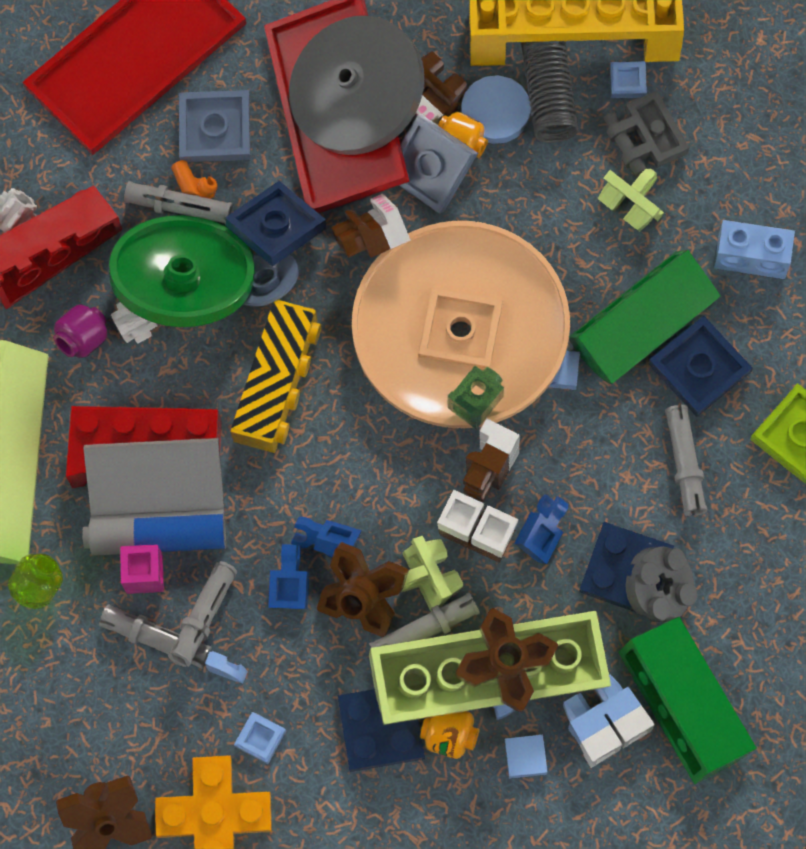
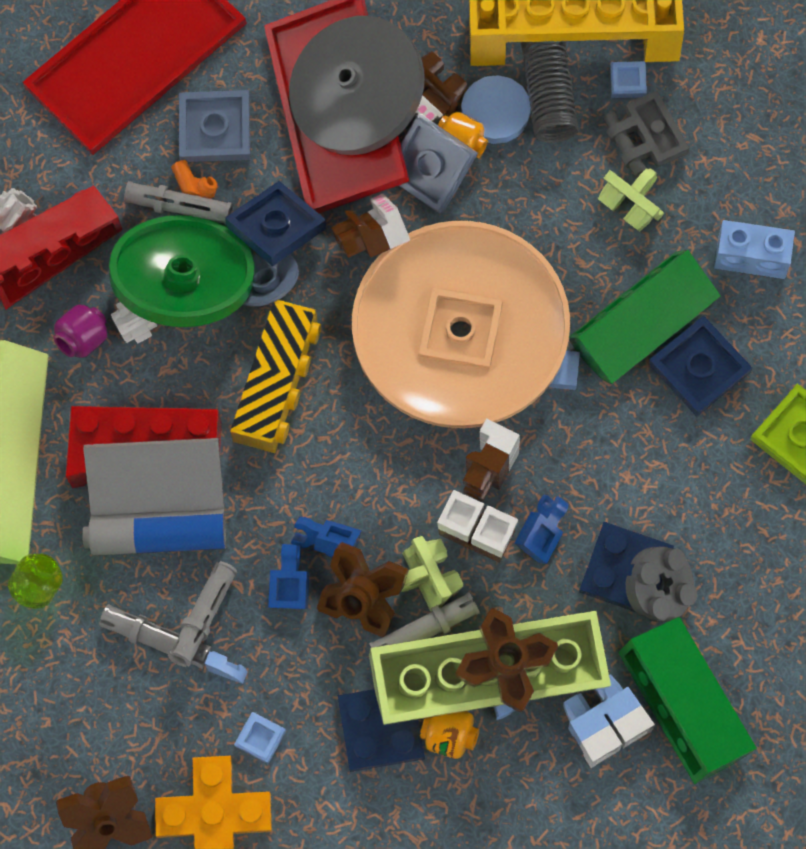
dark pink brick [120,545,164,594] -> none
clear green brick [447,366,504,430] -> none
light blue tile [505,735,547,779] -> none
light grey pin [664,405,708,516] -> none

